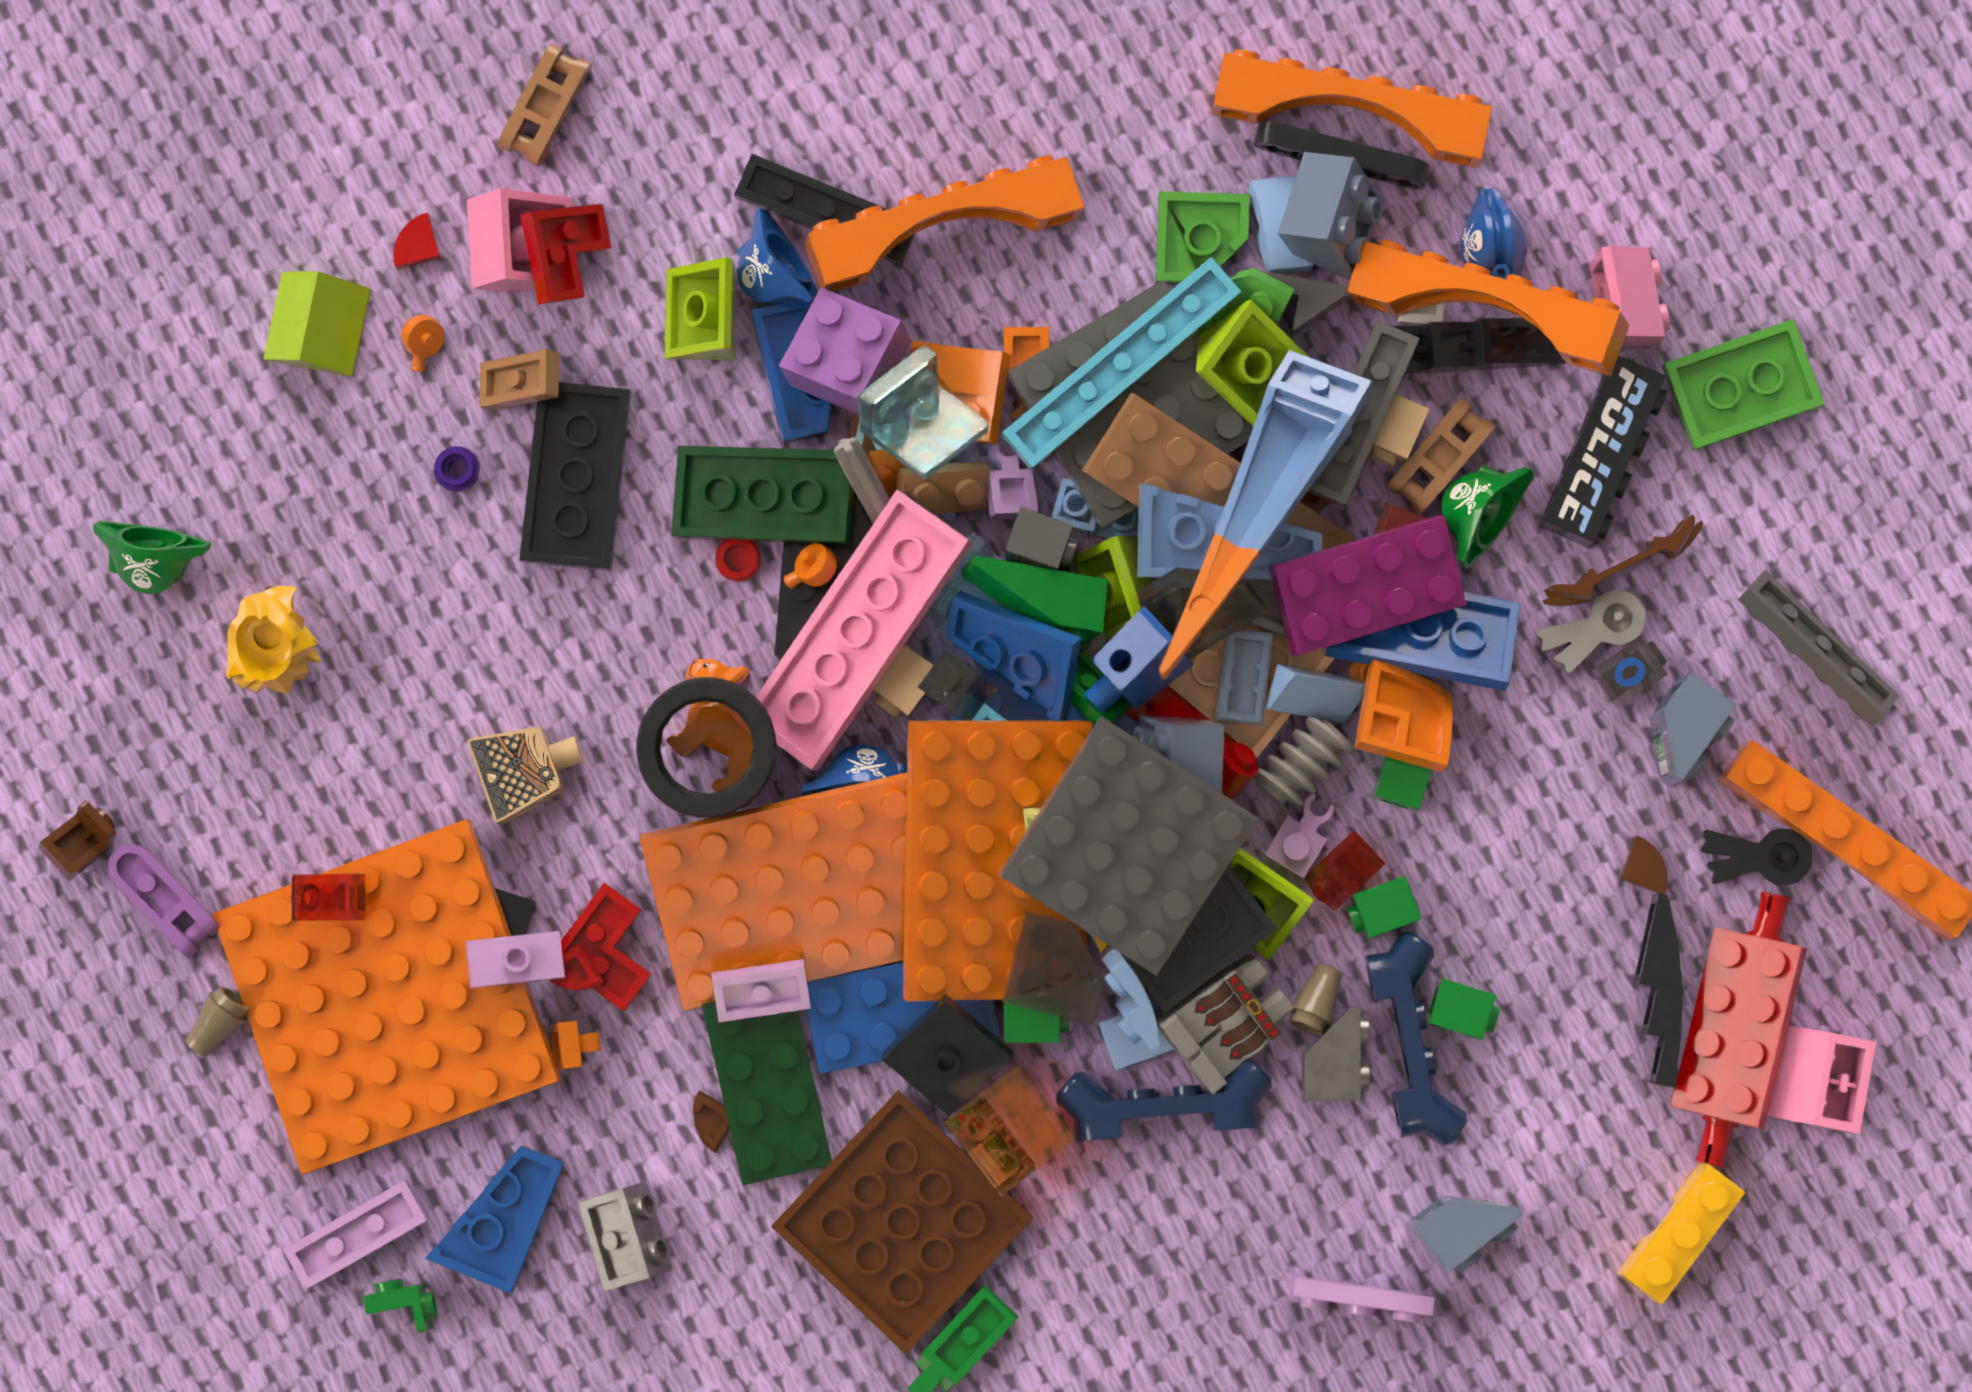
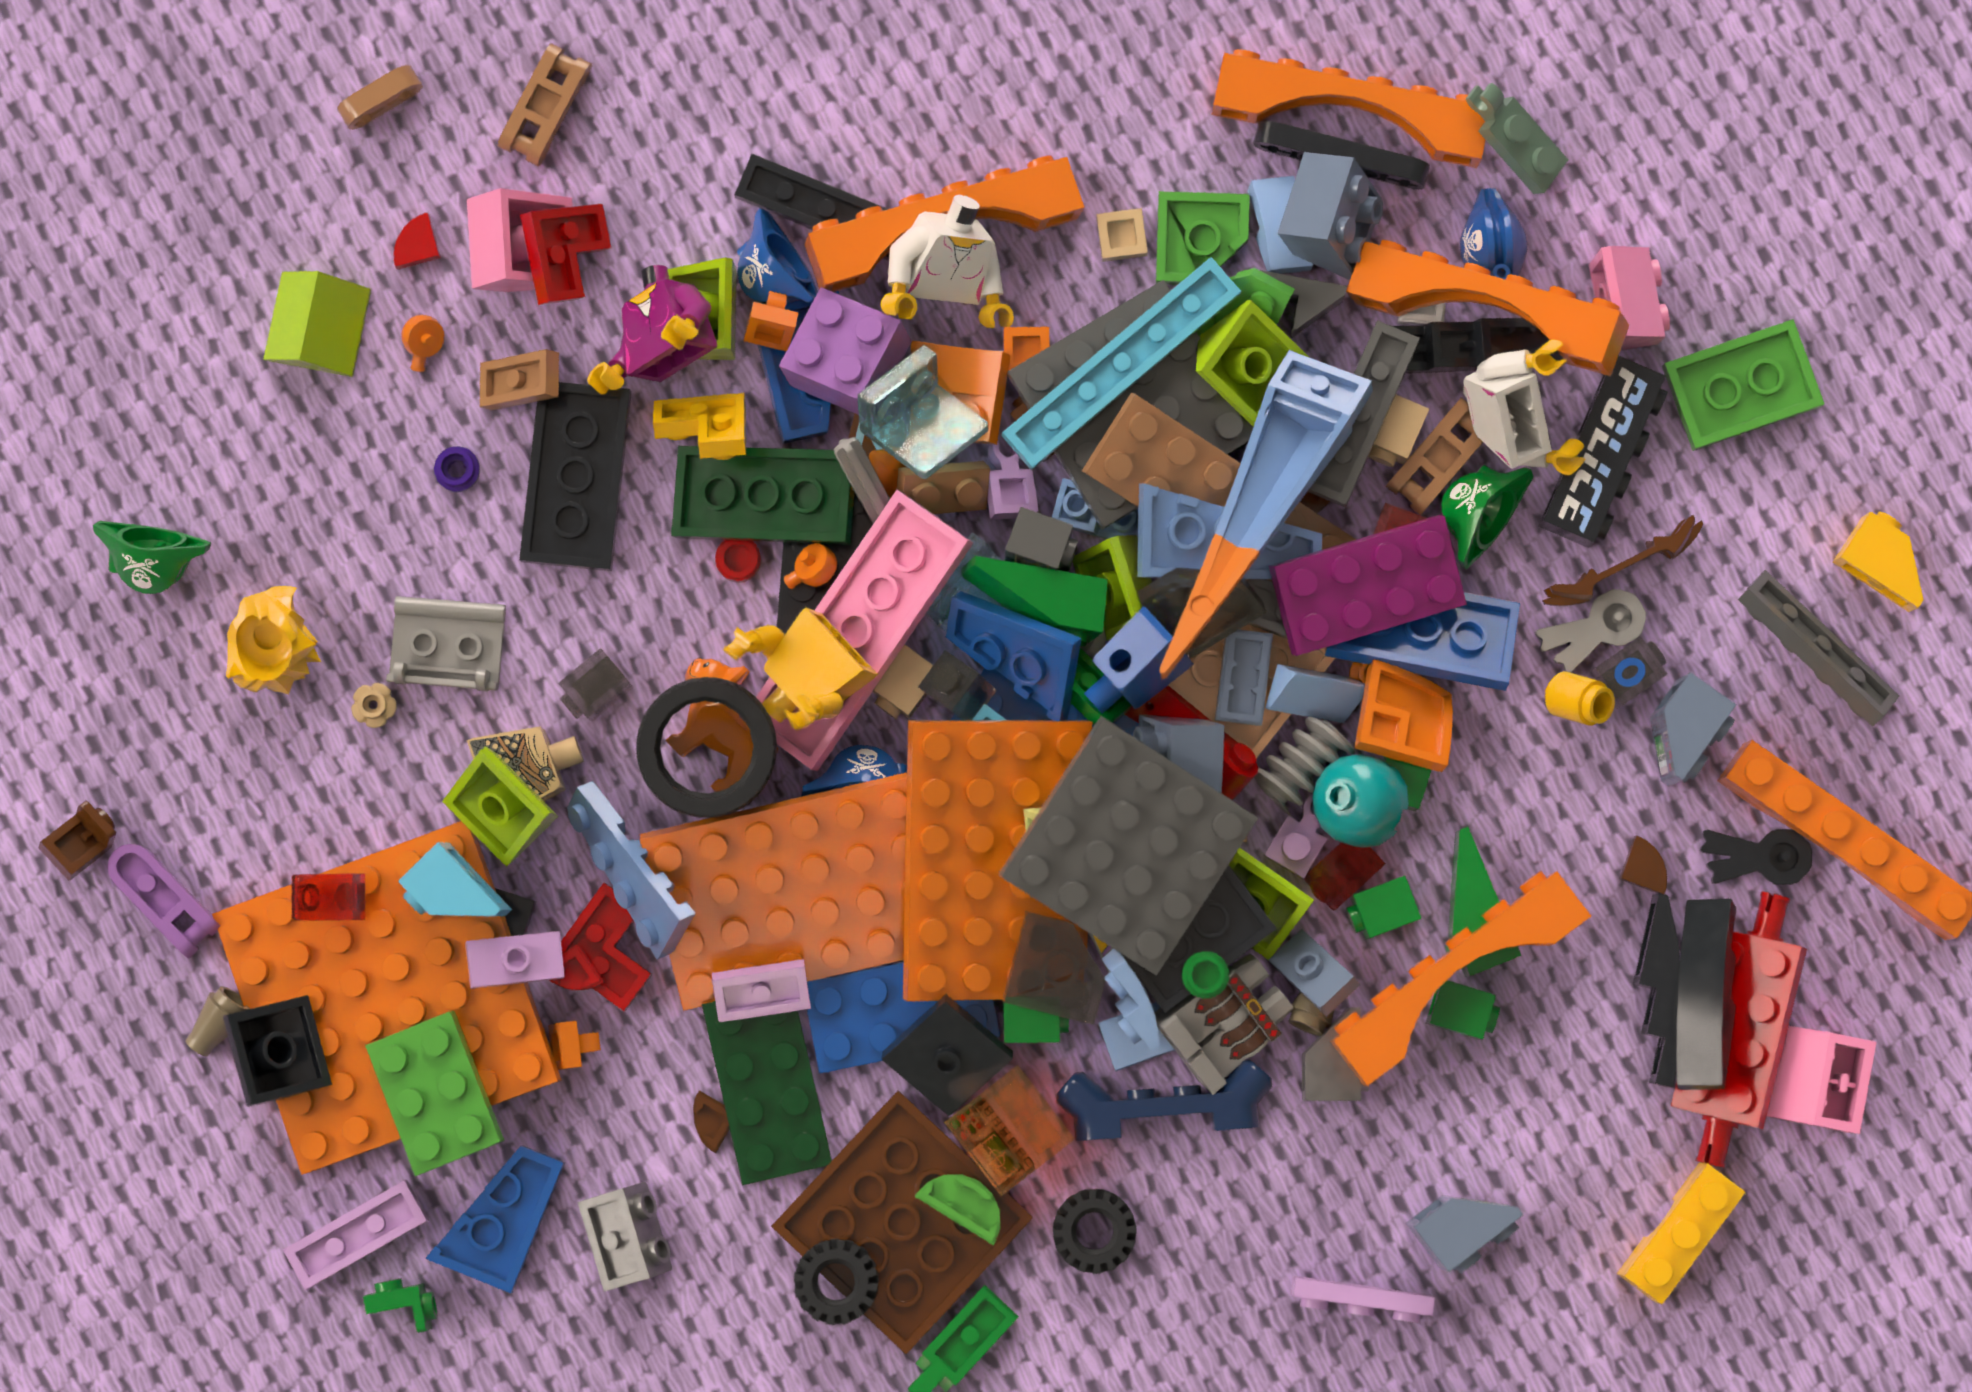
dark blue plate [1365,931,1468,1146] -> none
none -> black slope [223,995,332,1107]
none -> medium nougat beam [337,65,422,130]
none -> tan plate [351,683,397,728]
none -> bright green plate [365,1011,505,1176]
none -> light grey piece [386,596,506,691]
none -> medium azure slope [398,842,512,916]
none -> lime slope [442,746,559,867]
none -> clear smoke brick [558,648,634,722]
none -> medium blue wing [567,781,695,960]
none -> magenta torso [587,265,717,395]
none -> yellow plate [653,393,746,460]
none -> yellow torso [723,607,878,730]
none -> orange tile [743,291,798,351]
none -> black tyre [793,1238,879,1325]
none -> white torso [881,195,1014,329]
none -> bright green plate [915,1174,1000,1245]
none -> black tyre [1053,1189,1137,1274]
none -> tan plate [1096,208,1148,262]
none -> green plate [1182,952,1229,999]
none -> sand blue plate [1269,929,1360,1017]
none -> teal cylinder [1313,754,1409,848]
none -> orange arch [1330,871,1591,1086]
none -> green slope [1445,827,1522,977]
none -> white torso [1463,339,1585,475]
none -> sand green plate [1465,83,1568,194]
none -> yellow brick [1545,671,1615,726]
none -> black slope [1677,898,1737,1090]
none -> yellow slope [1833,511,1924,612]

